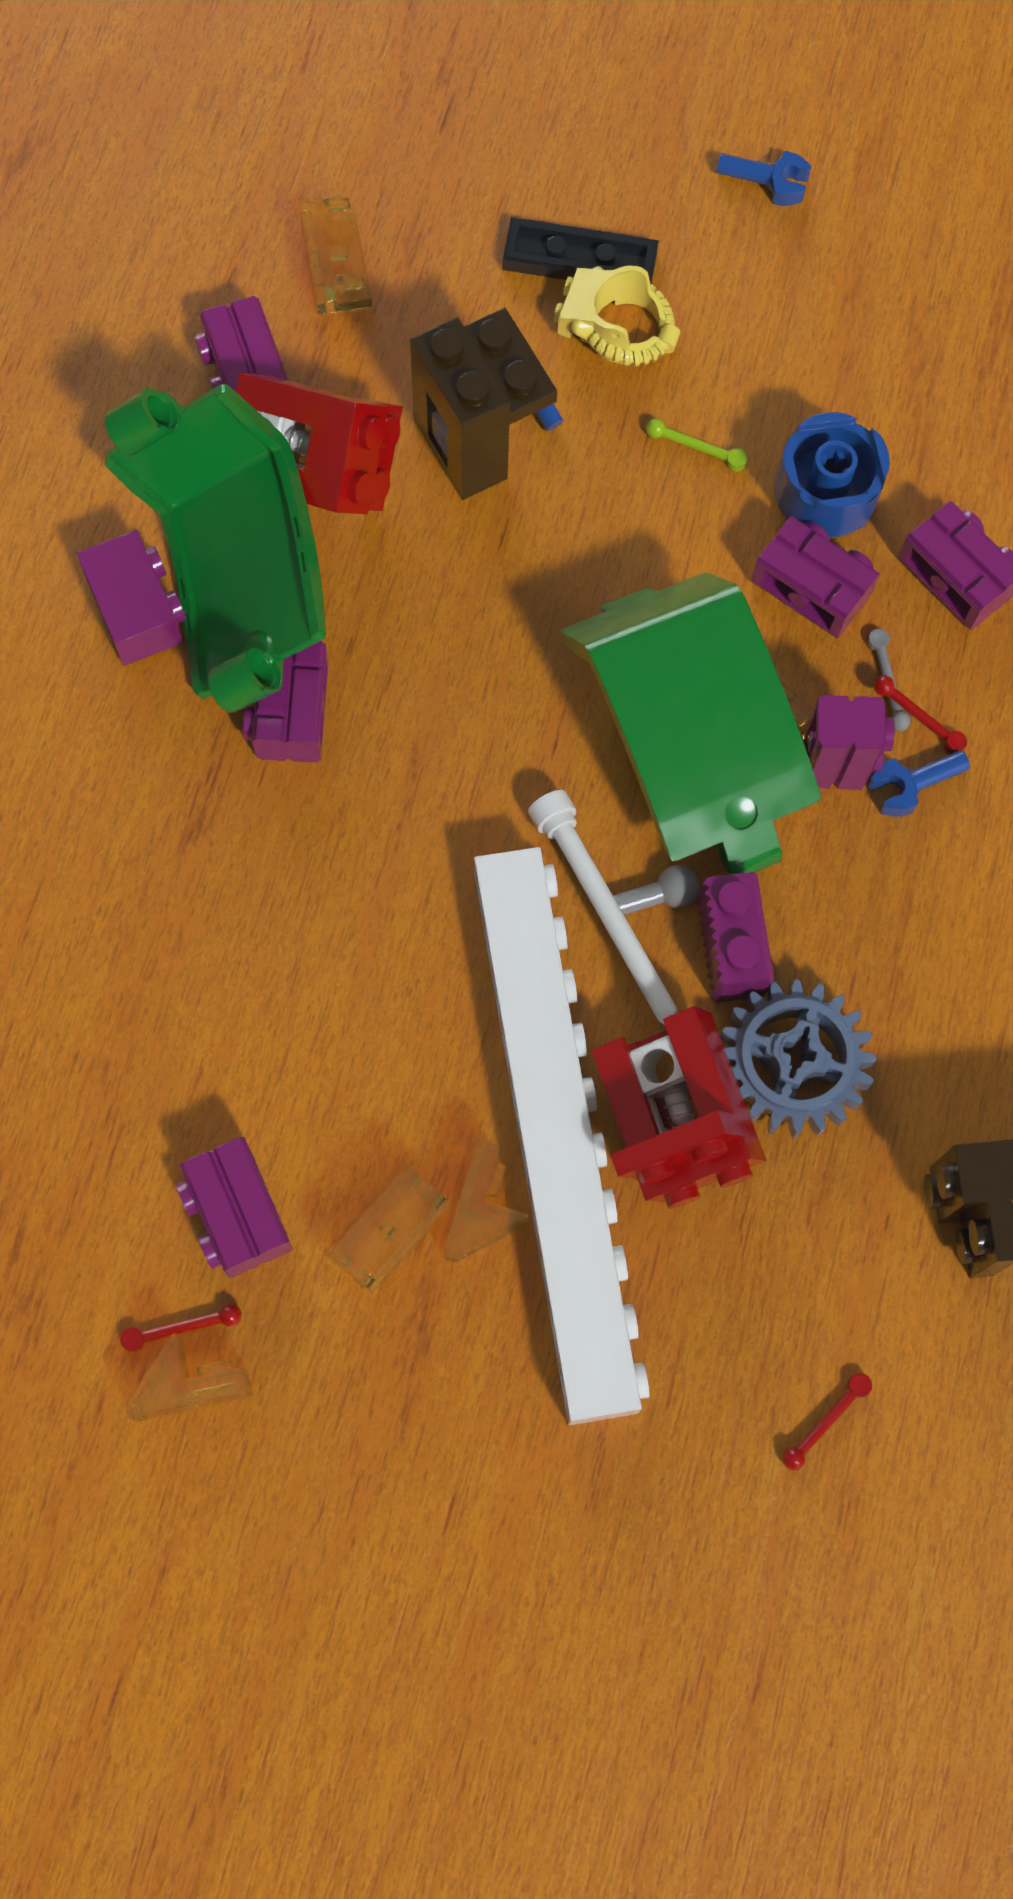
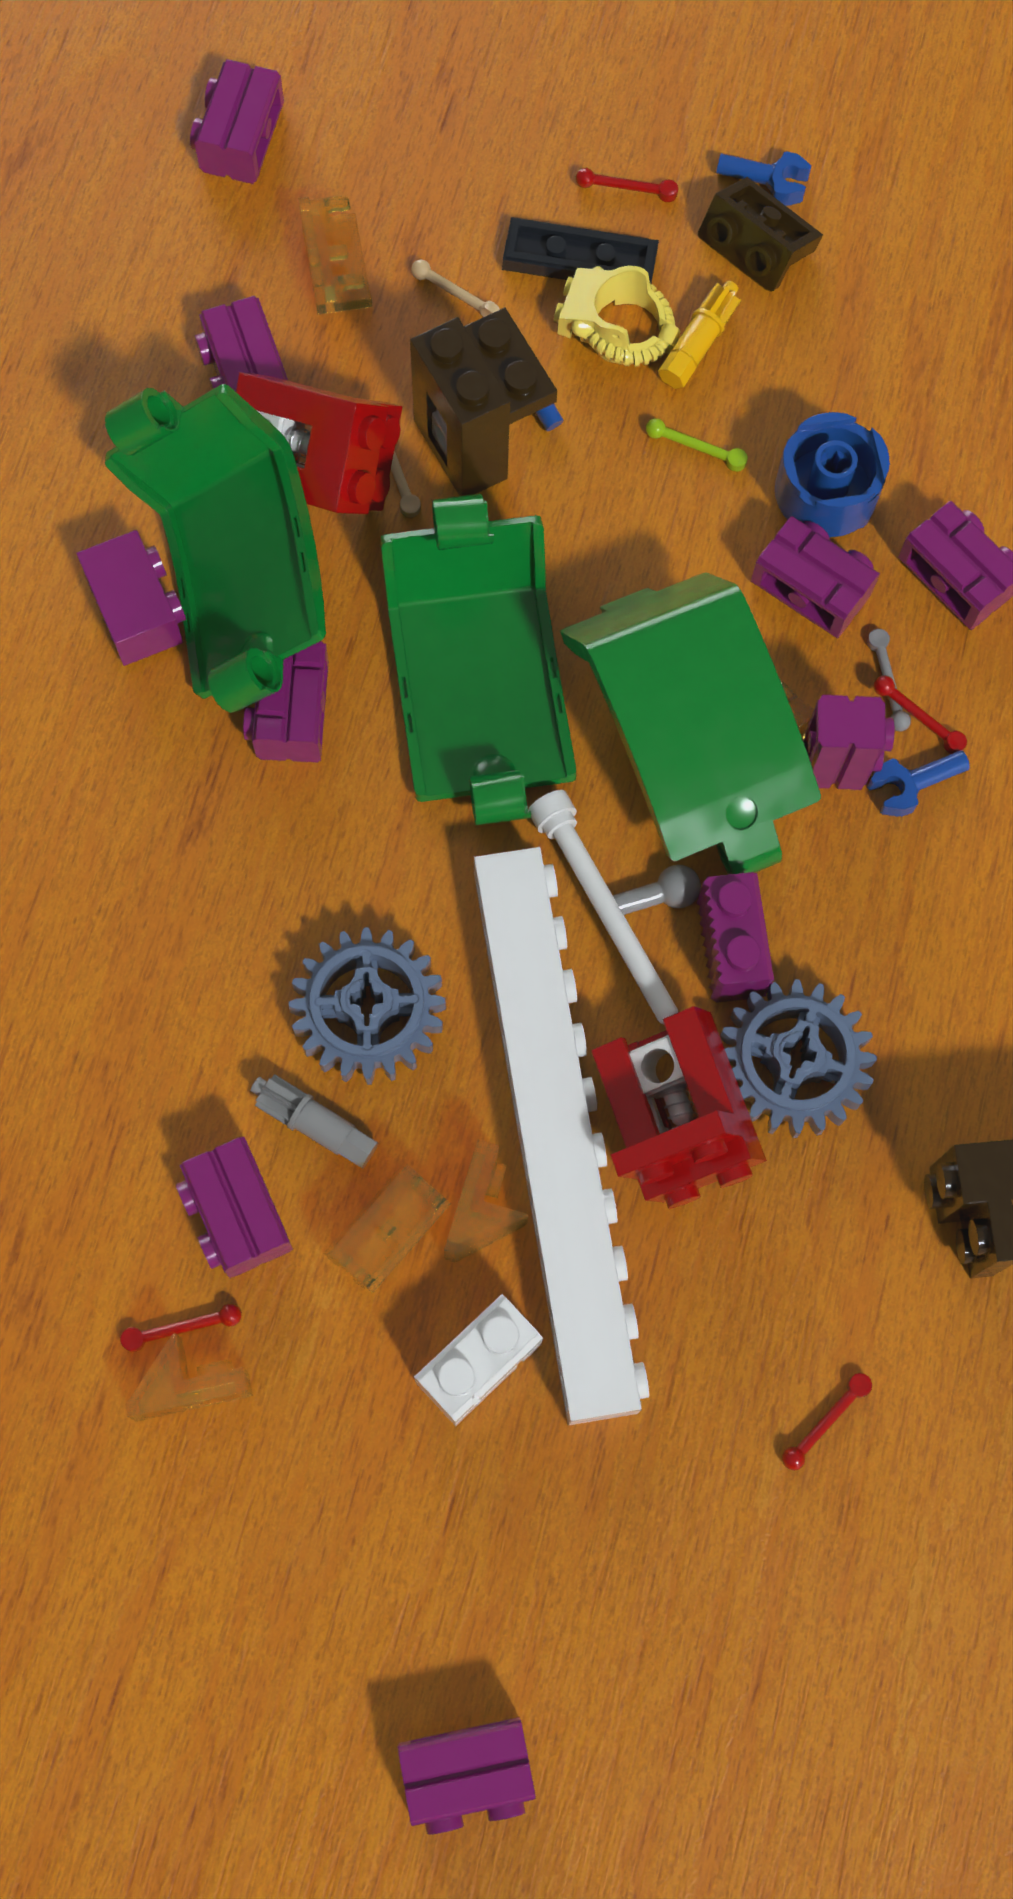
none -> magenta brick [190,59,284,184]
none -> light grey piece [250,1074,379,1168]
none -> sand blue gear [289,927,446,1085]
none -> green panel [380,494,577,826]
none -> tan hinge [391,451,421,518]
none -> magenta brick [398,1717,536,1835]
none -> tan hinge [411,259,500,317]
none -> white brick [414,1294,543,1426]
none -> red hinge [576,168,679,202]
none -> yellow piece [658,281,741,389]
none -> dark brown bracket [698,177,823,292]

